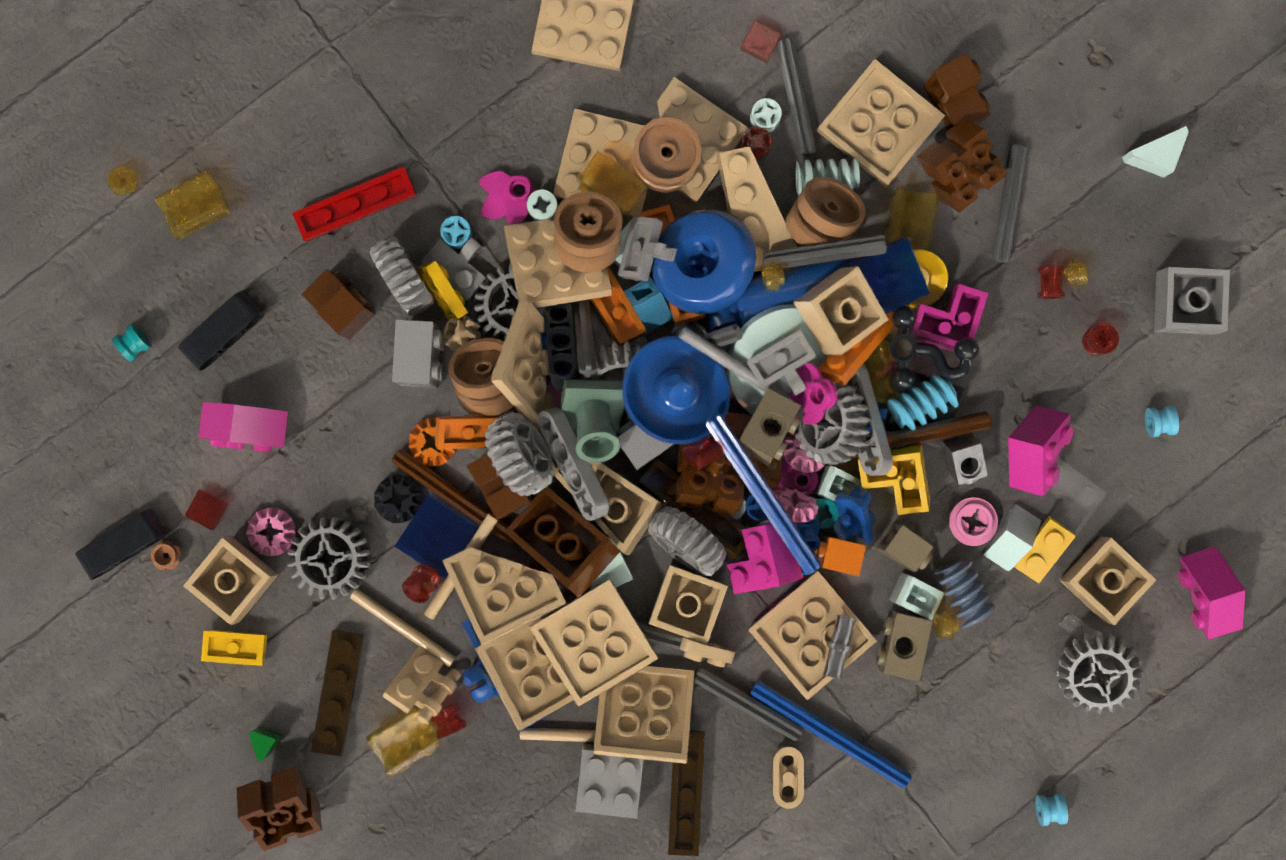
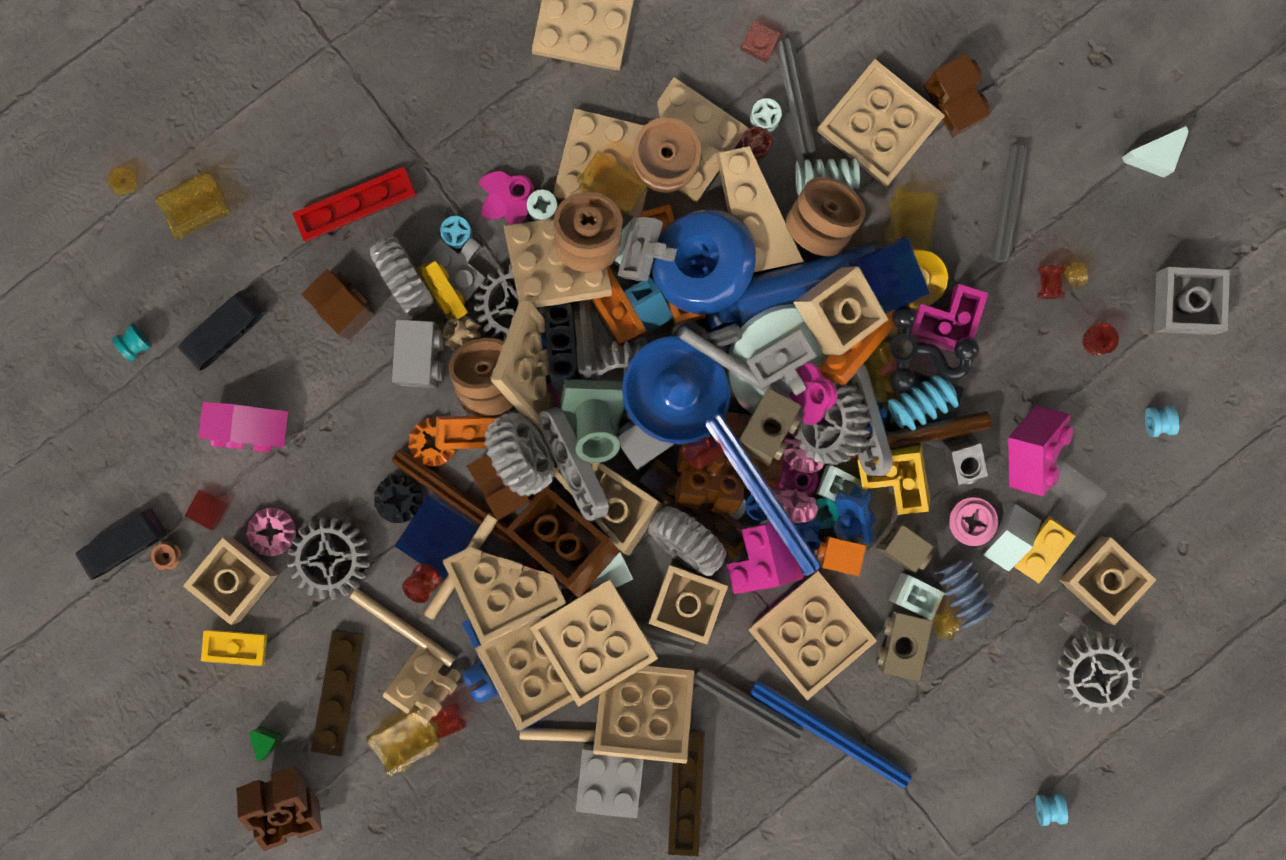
tan plate [679,637,735,668] -> none
clear yellow plate [761,262,785,292] -> none
dark grey axle [763,235,887,271] -> none
tan plate [772,745,804,809] -> none
flat silver pin [822,614,856,680] -> none
reddish brown brick [917,119,1007,213] -> none
dark pink brick [1177,546,1246,640] -> none

